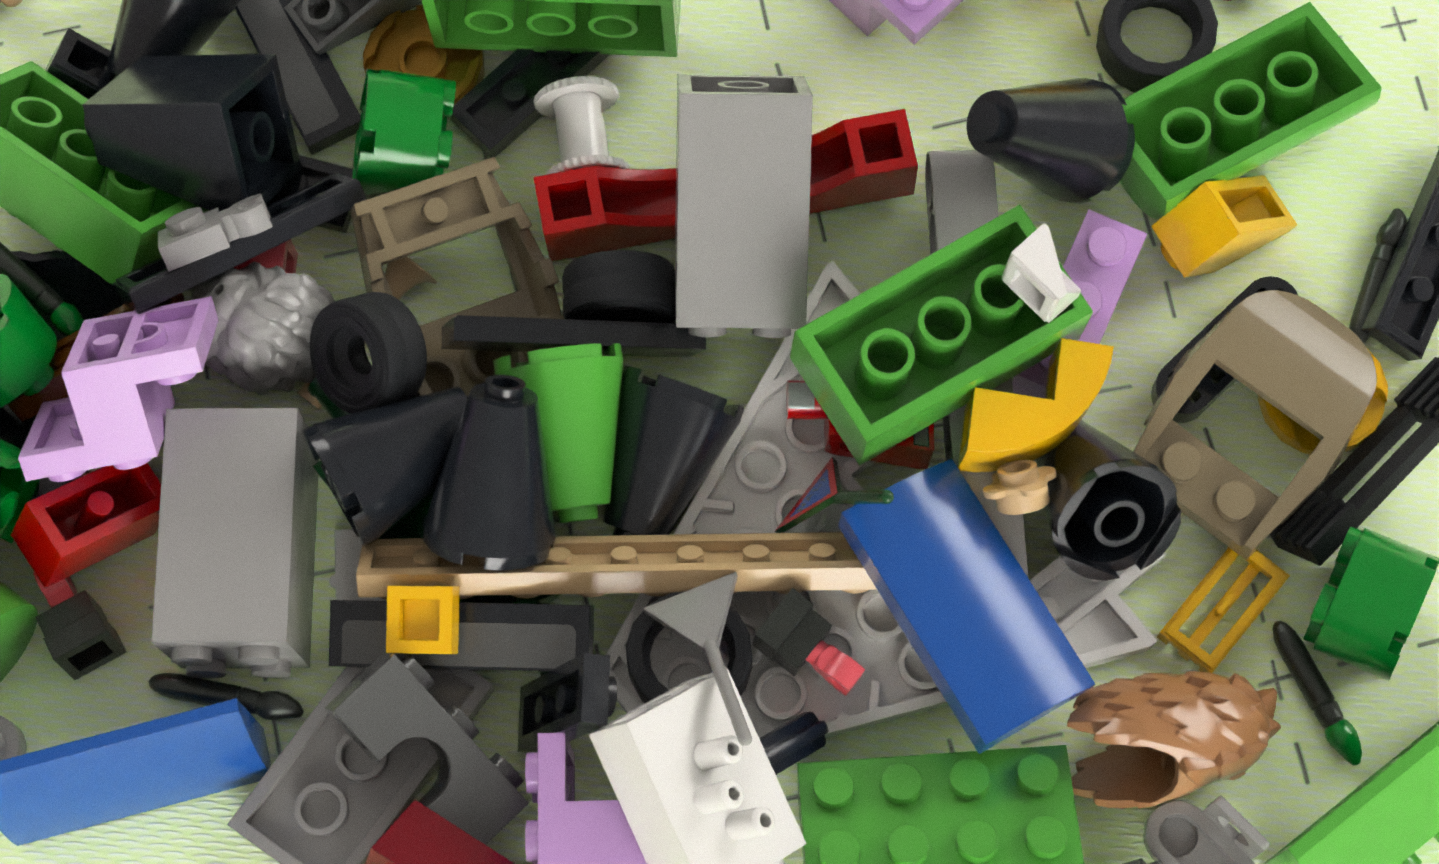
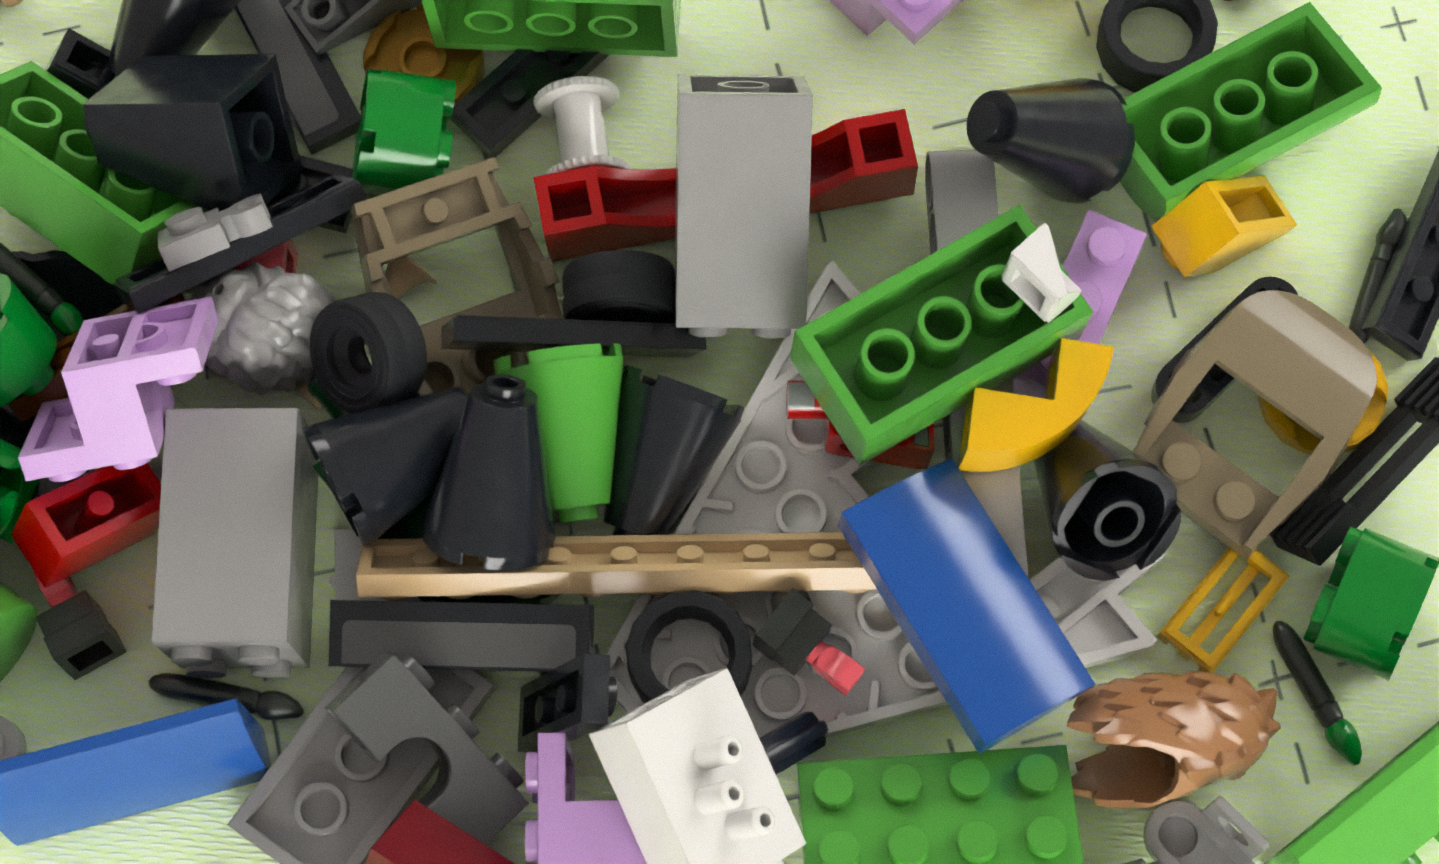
yellow plate [386,586,460,654] -> none
light grey piece [643,572,752,746] -> none
piece [775,457,894,533] -> none
tan plate [982,460,1057,515] -> none

